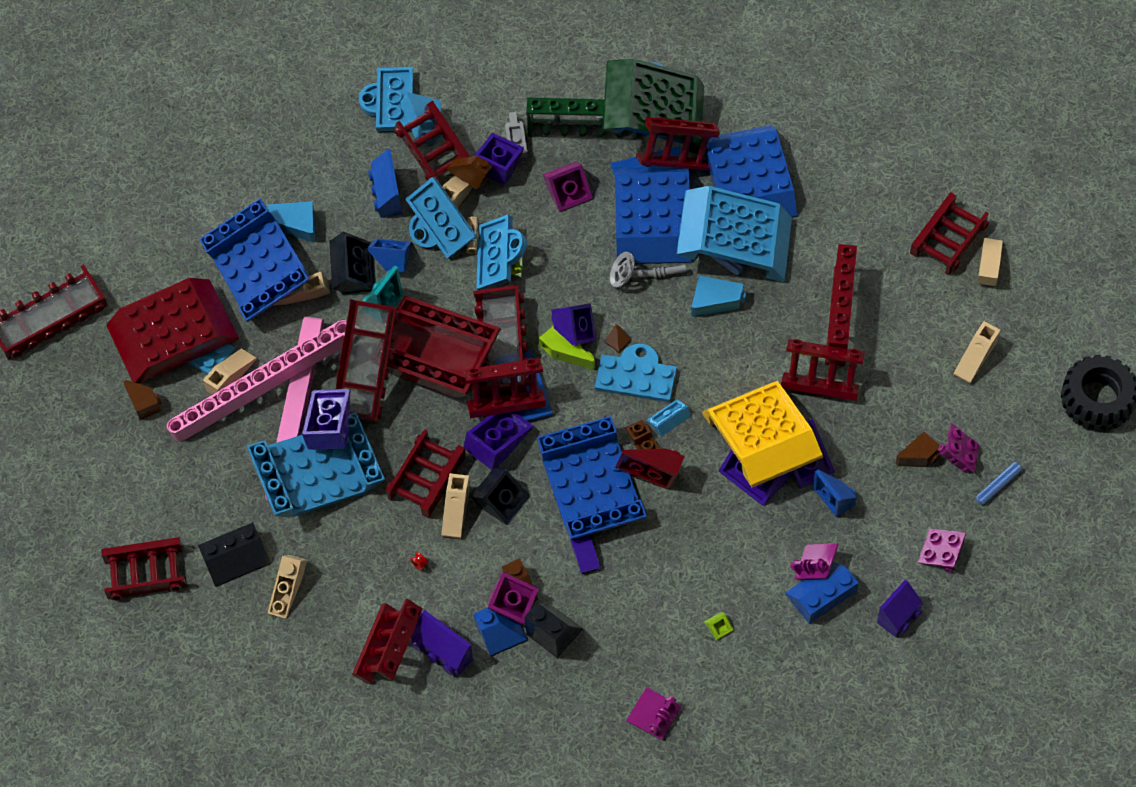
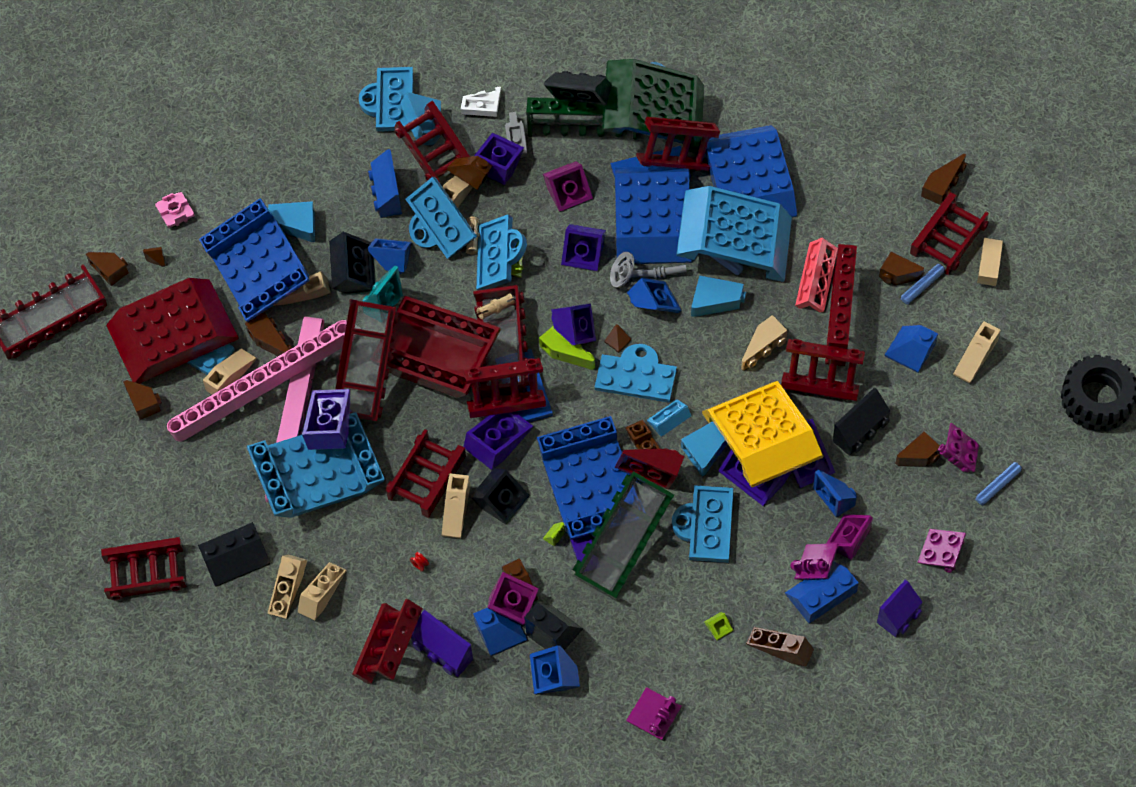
none -> reddish brown slope [86,252,129,286]
none -> reddish brown slope [143,247,165,267]
none -> bright pink piece [155,192,195,228]
none -> reddish brown slope [245,312,292,356]
none -> tan slope [298,562,346,620]
none -> white wing [461,87,501,117]
none -> tan pin [477,294,515,319]
none -> blue slope [530,646,580,694]
none -> lime slope [543,522,565,546]
none -> black slope [544,71,612,105]
none -> dark purple slope [561,224,606,271]
none -> clear window [572,471,674,600]
none -> blue slope [627,278,682,313]
none -> dark azure plate [672,485,733,563]
none -> dark azure slope [681,421,728,477]
none -> tan slope [741,315,787,371]
none -> reddish brown slope [746,627,814,666]
none -> coral fence [795,238,838,312]
none -> magenta slope [826,514,873,560]
none -> black slope [832,387,890,456]
none -> reddish brown slope [879,252,924,285]
none -> blue slope [884,325,938,373]
none -> medium blue axle [901,264,945,304]
none -> reddish brown slope [921,154,967,205]

